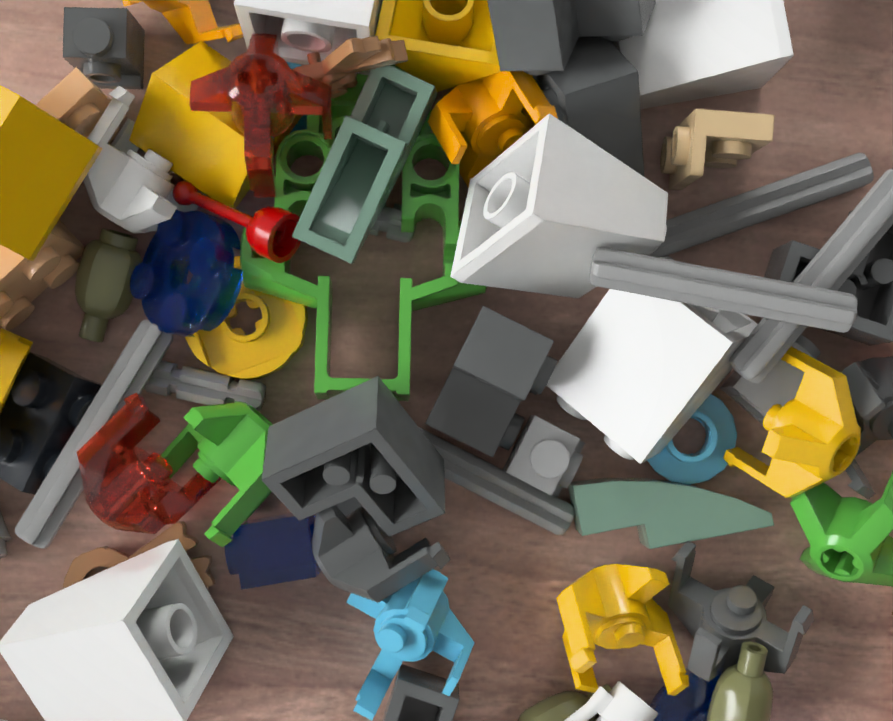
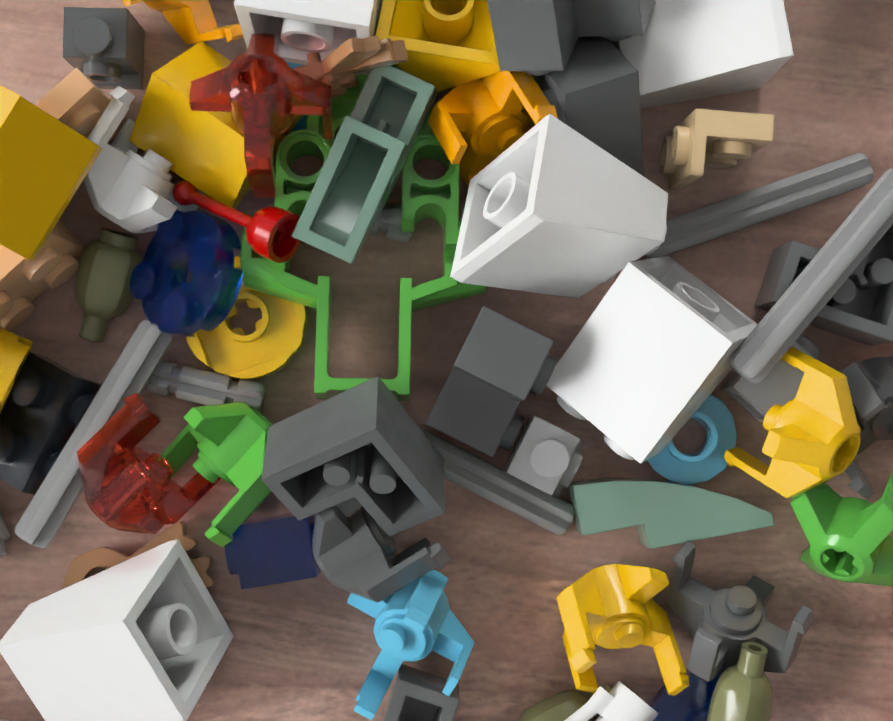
light grey axle [590,247,857,333] -> none

